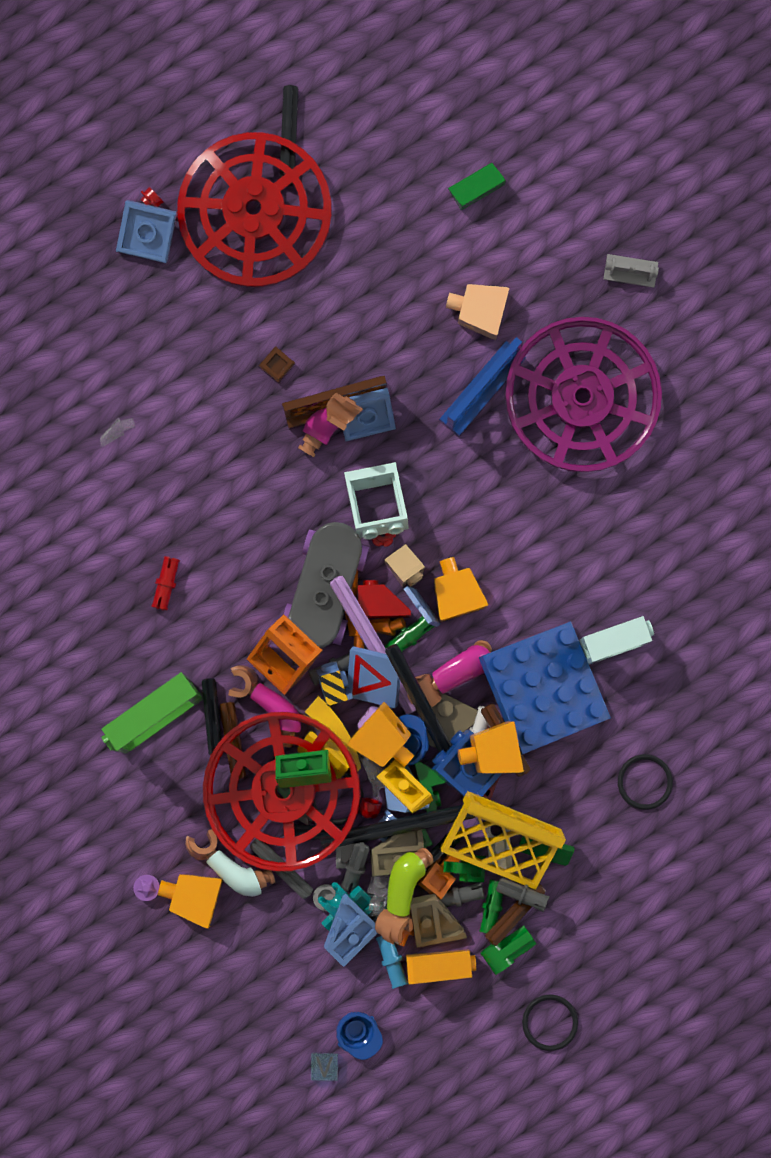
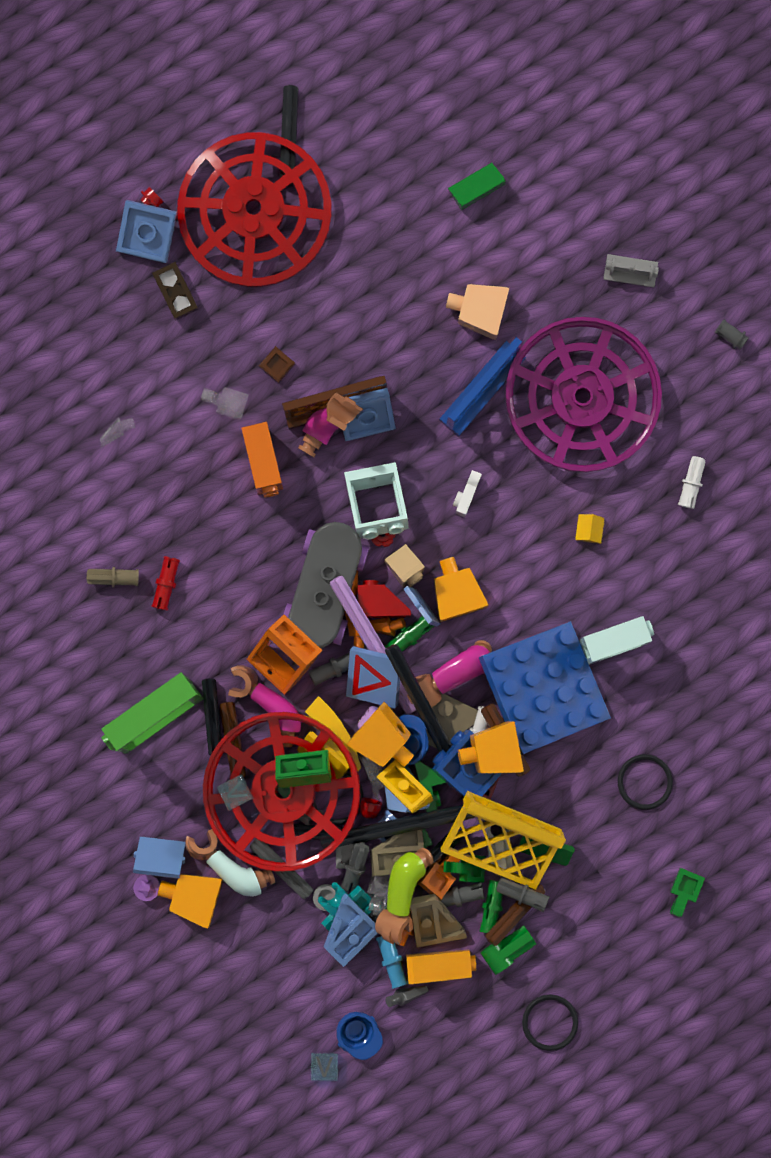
brick [316,662,353,706] -> none
none -> dark tan axle [86,567,139,588]
none -> medium blue piece [133,837,185,878]
none -> dark brown piece [152,262,198,321]
none -> clear plate [201,387,249,420]
none -> clear light blue tile [217,775,254,811]
none -> orange window [241,422,283,498]
none -> dark grey bar [385,986,428,1007]
none -> white plate [453,470,482,517]
none -> yellow slope [575,514,604,544]
none -> green plate [670,868,705,917]
none -> white axle [678,456,705,509]
none -> dark grey pin [714,319,749,350]

